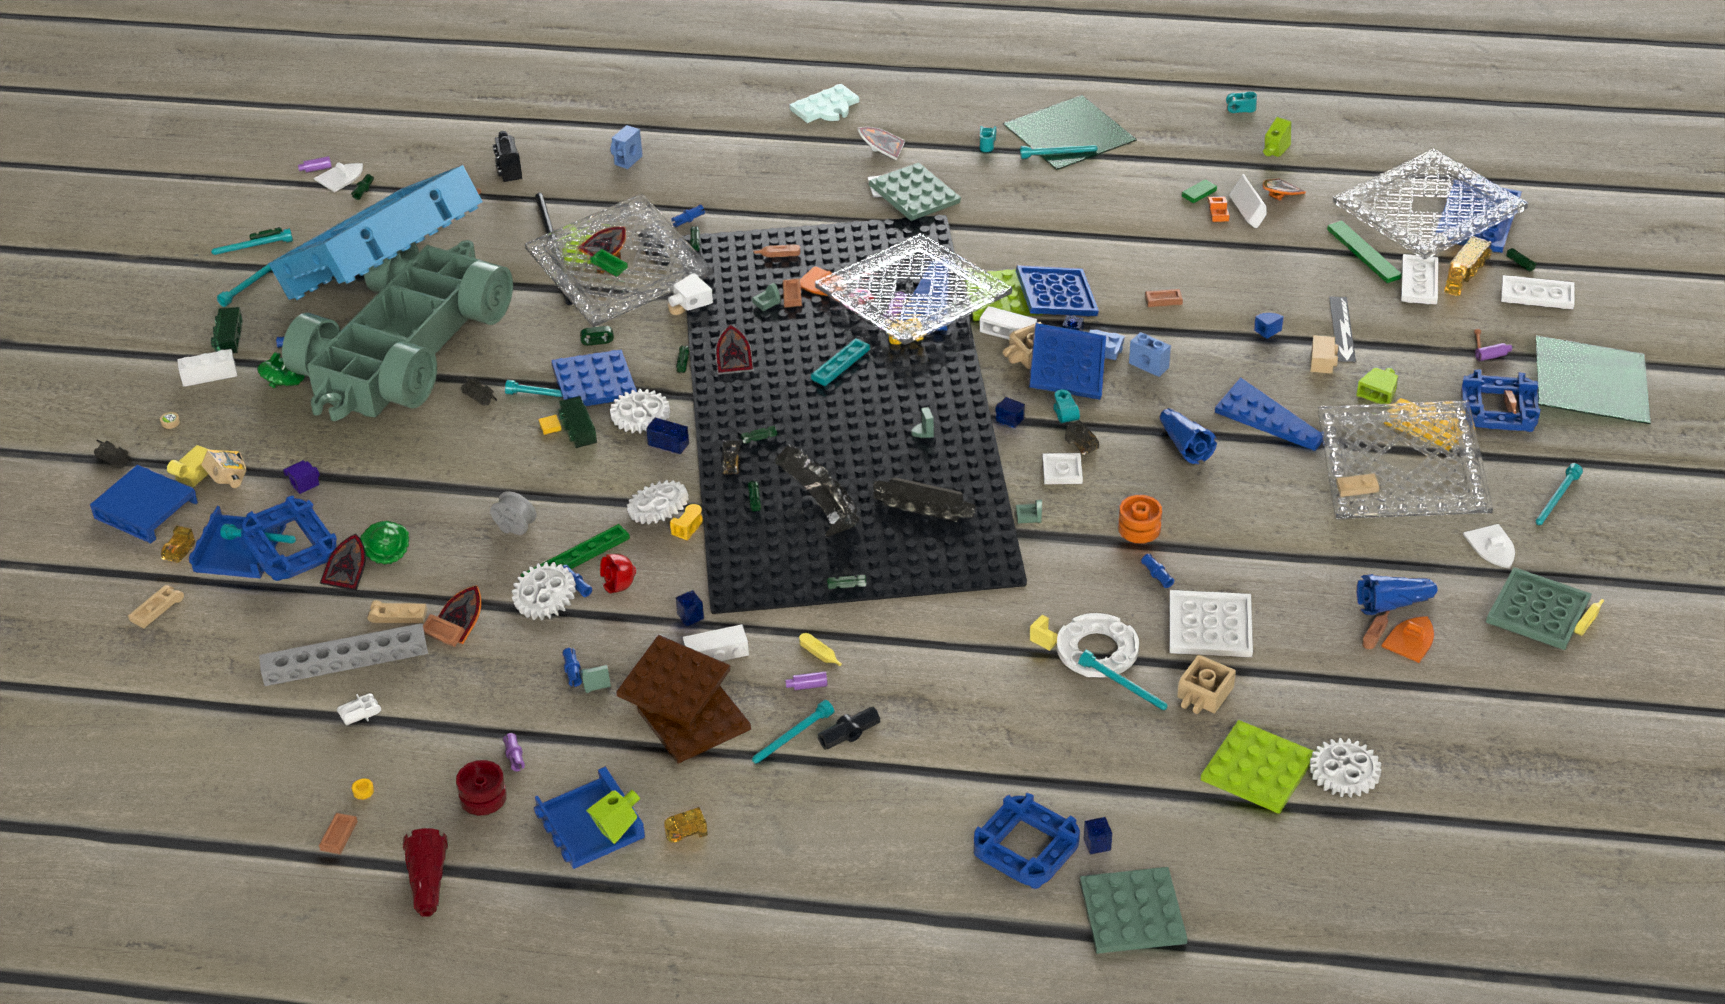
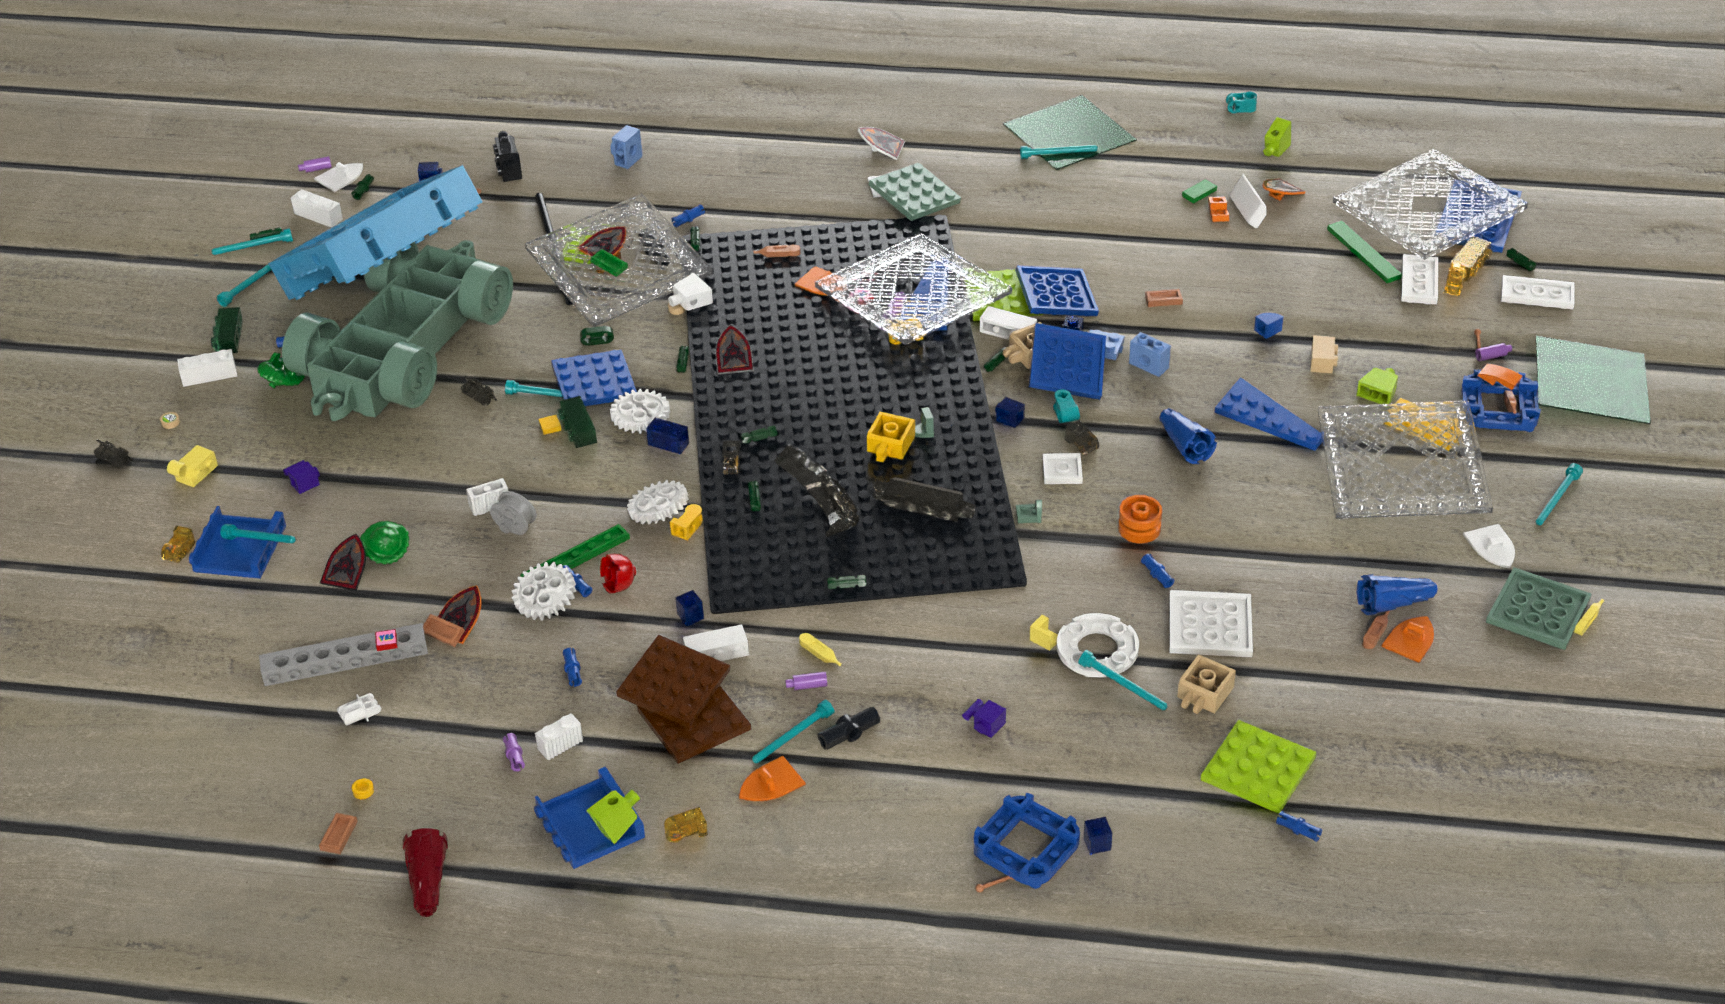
blue panel [90,465,198,544] -> none
tan plate [128,585,184,628] -> none
tan torso [201,450,246,488] -> none
blue plate [241,496,337,581] -> none
tan plate [368,600,427,623] -> none
dark red wheel [456,760,507,816] -> none
sand green tile [580,665,611,693] -> none
sand green tile [752,283,781,311] -> none
nougat tile [783,279,802,307] -> none
light aqua plate [790,84,859,123] -> none
teal tile [811,338,870,386] -> none
teal piece [979,126,997,152] -> none
sand green plate [1080,867,1188,954] -> none
white gear [1310,738,1381,798] -> none
sticker [1329,297,1356,362] -> none
tan plate [1336,473,1379,497] -> none
none -> white brick [291,189,343,228]
none -> tile [375,629,398,651]
none -> clear blue brick [418,162,443,181]
none -> white brick [466,478,508,516]
none -> white brick [535,713,583,760]
none -> orange shield [739,756,806,801]
none -> yellow hinge [867,412,915,462]
none -> dark purple brick [962,699,1006,738]
none -> nougat hinge [975,875,1015,893]
none -> dark green axle [984,347,1007,372]
none -> blue pin [1276,811,1322,842]
none -> orange slope [1478,364,1522,390]

